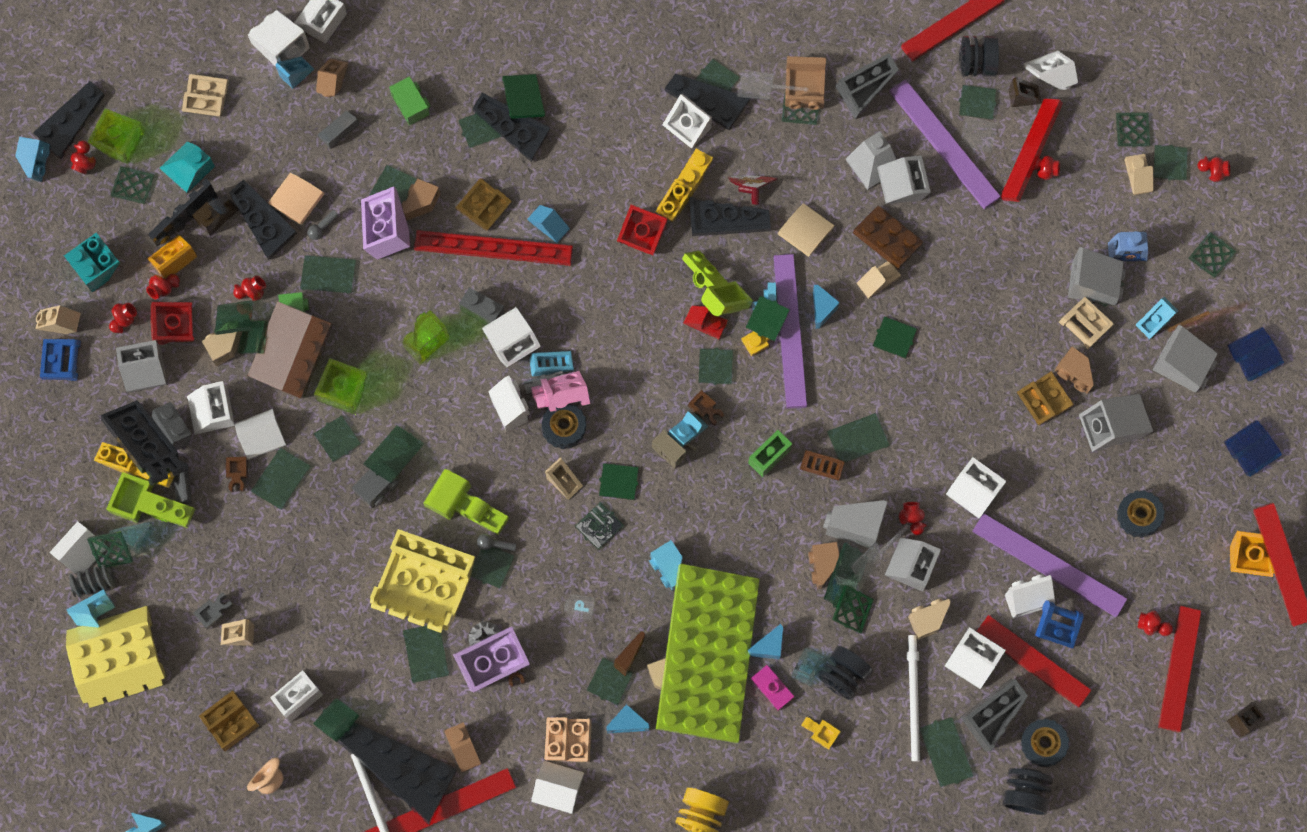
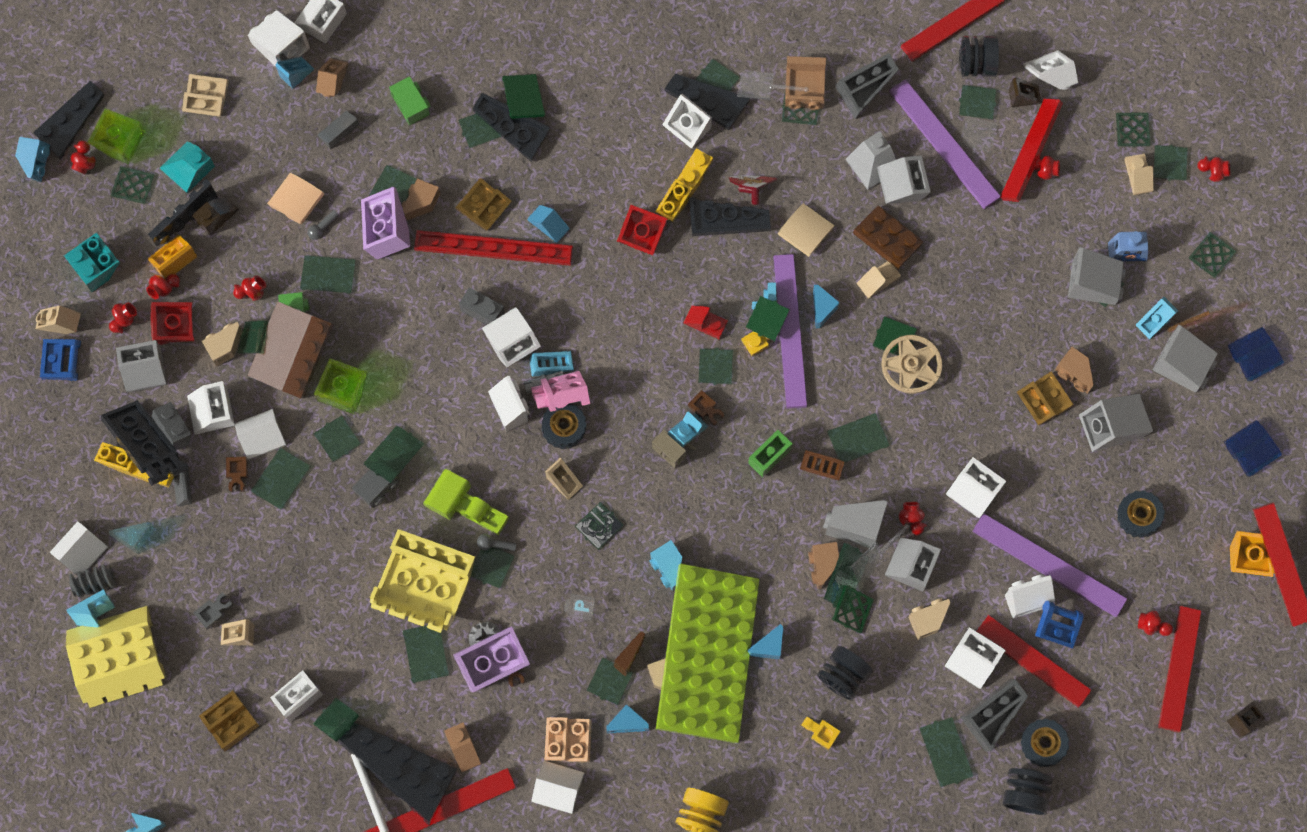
clear green window [87,531,134,569] -> none
lime plate [106,472,195,528] -> none
clear green piece [214,300,254,335] -> none
black wing [229,179,297,260] -> none
light nougat hat [247,758,284,794] -> none
clear neon green slope [402,310,450,364] -> none
dark green piece [599,463,639,500] -> none
lime plate [682,251,753,316] -> none
dark pink plate [751,665,794,711] -> none
clear light blue slope [791,648,823,686] -> none
white bar [907,635,920,762] -> none
tan plate [1059,297,1114,350] -> none
none -> tan wheel [881,335,942,394]

